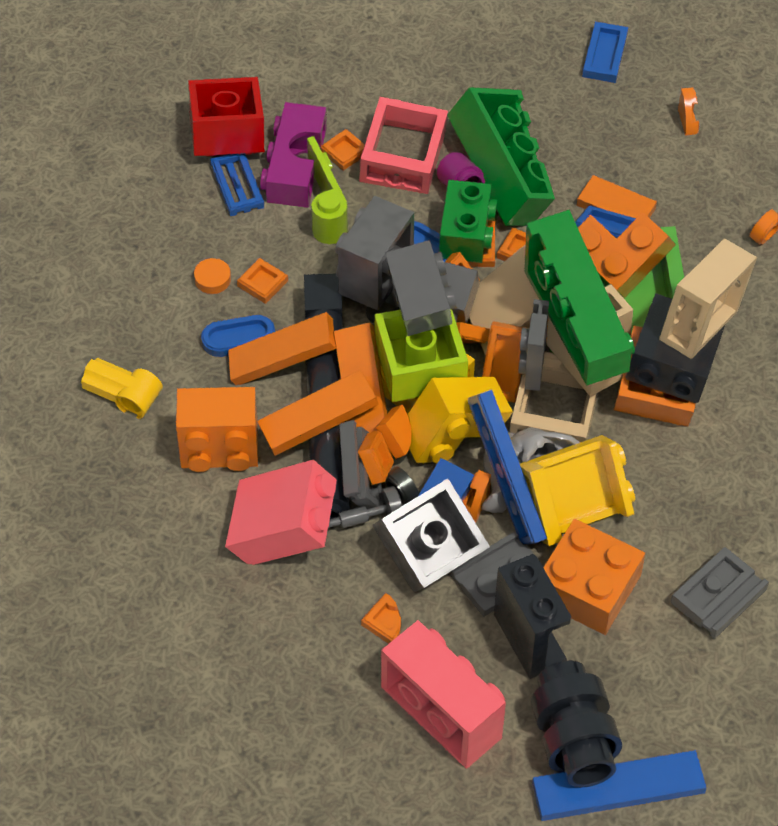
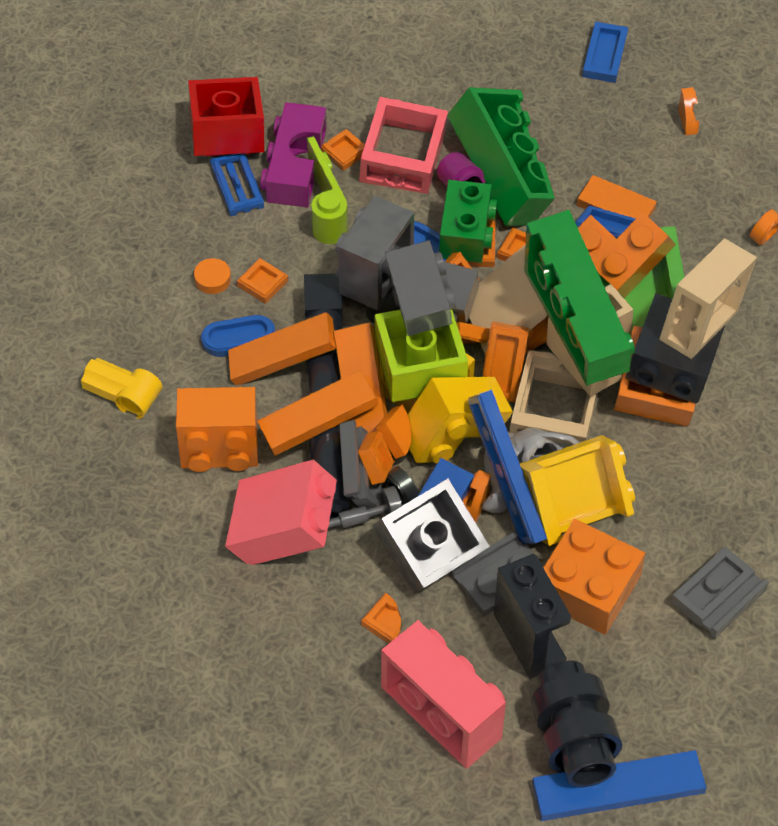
dark grey plate [518,299,549,391] -> none

